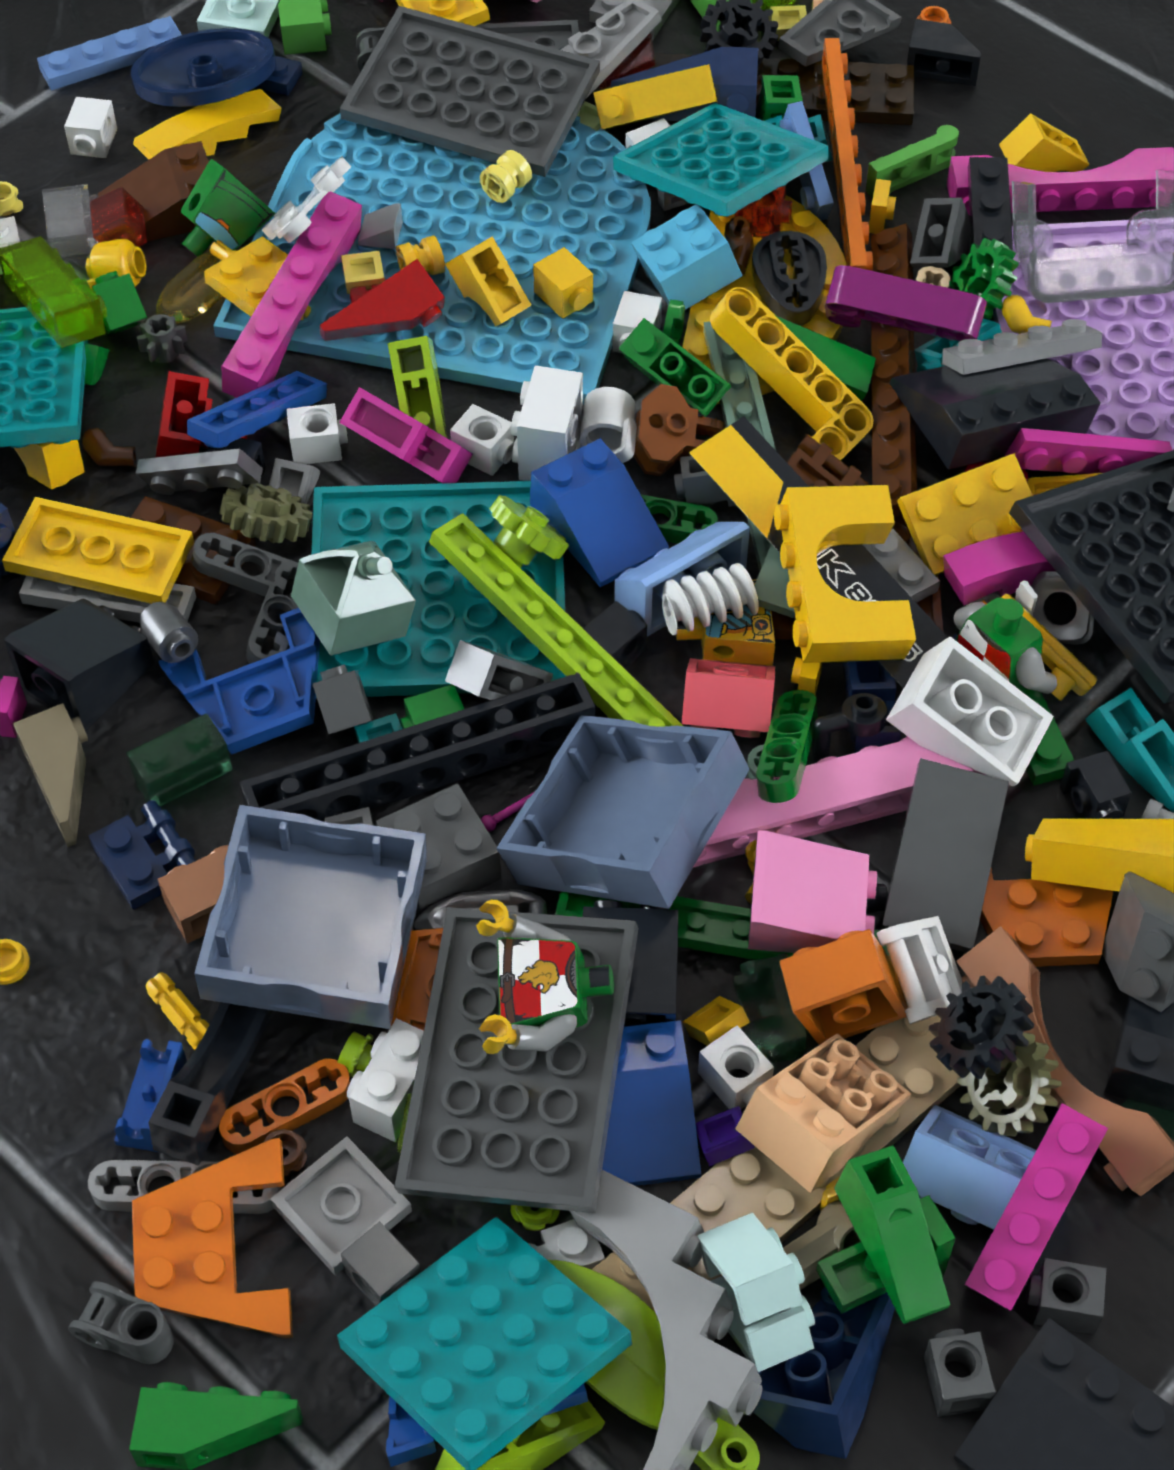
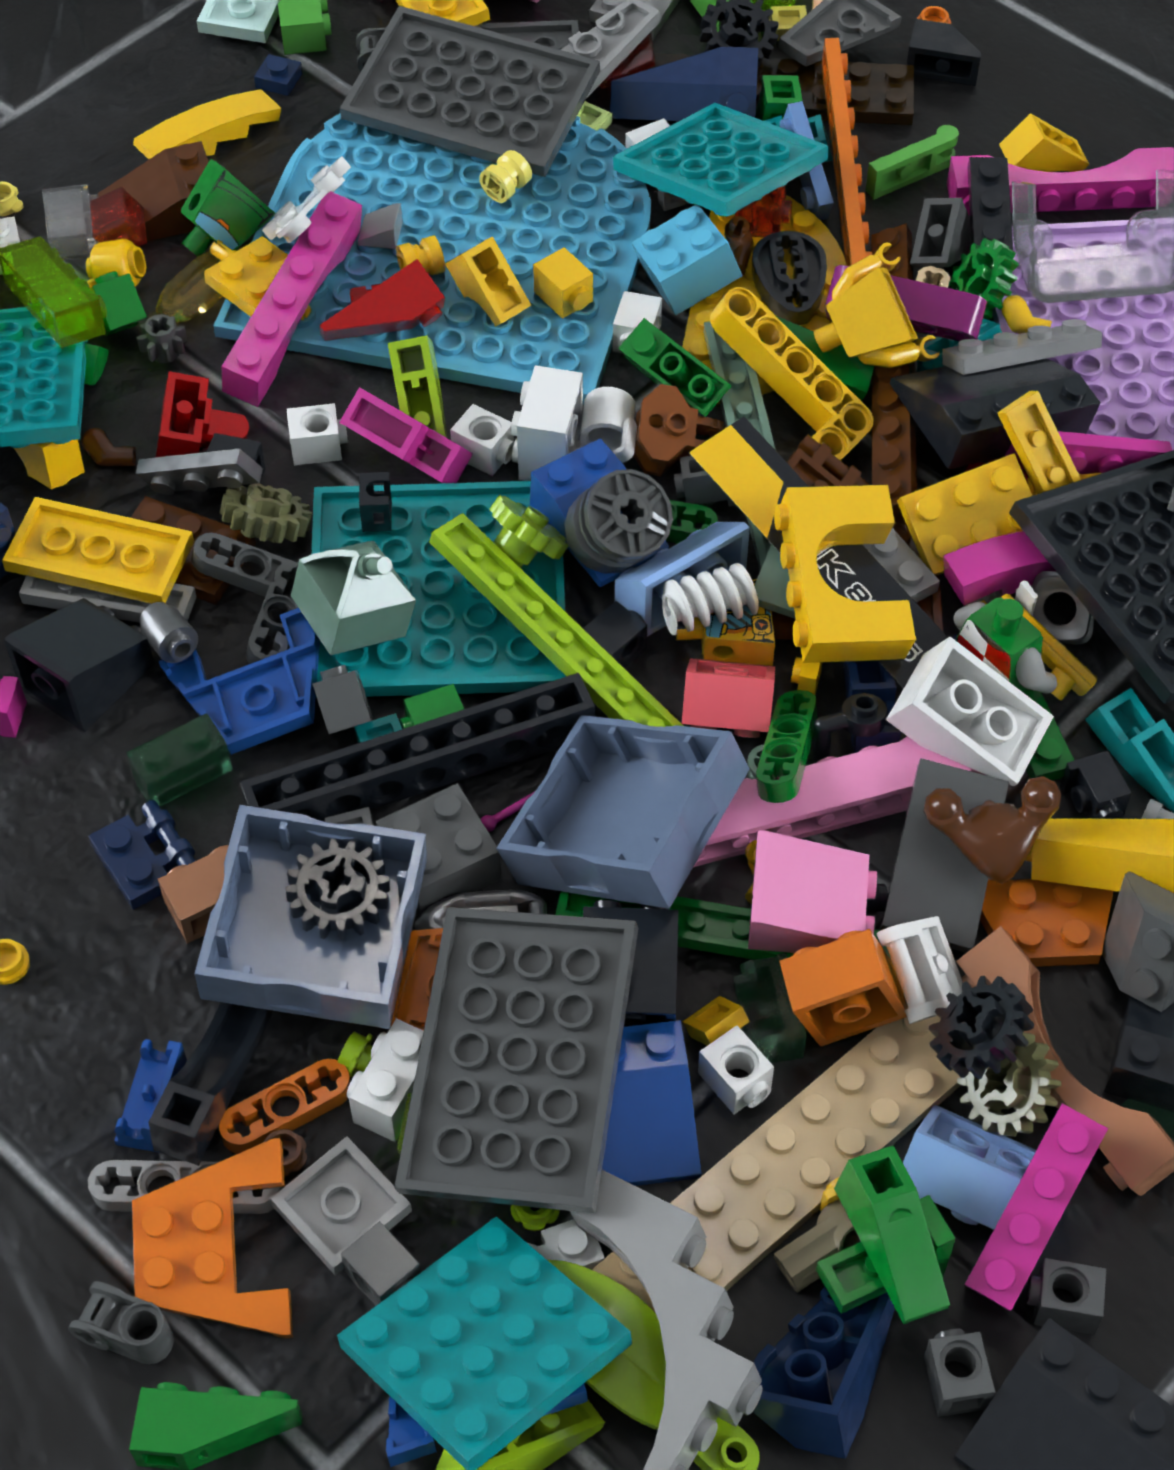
dark tan slope [13,703,88,847] -> none
medium blue plate [37,16,182,91] -> none
white brick [64,97,118,158] -> none
dark blue dish [131,28,277,107] -> none
yellow axle [146,972,210,1050] -> none
blue plate [187,371,327,448] -> none
light grey slope [269,458,320,504] -> none
light yellow plate [341,251,385,294] -> none
dark grey slope [445,640,553,700] -> none
torso [476,899,614,1054] -> none
yellow slope [593,64,718,129] -> none
green tile [663,299,685,344] -> none
dark purple tile [695,1106,755,1166] -> none
light aqua piece [697,1213,815,1372] -> none
light nougat slope [735,1034,911,1193] -> none
yellow plate [869,179,896,234] -> none
none -> black gear [285,838,390,941]
none -> black piece [359,472,392,532]
none -> dark grey wheel [564,469,673,574]
none -> yellow torso [814,242,940,368]
none -> reddish brown head [923,776,1062,885]
none -> yellow plate [997,391,1081,494]

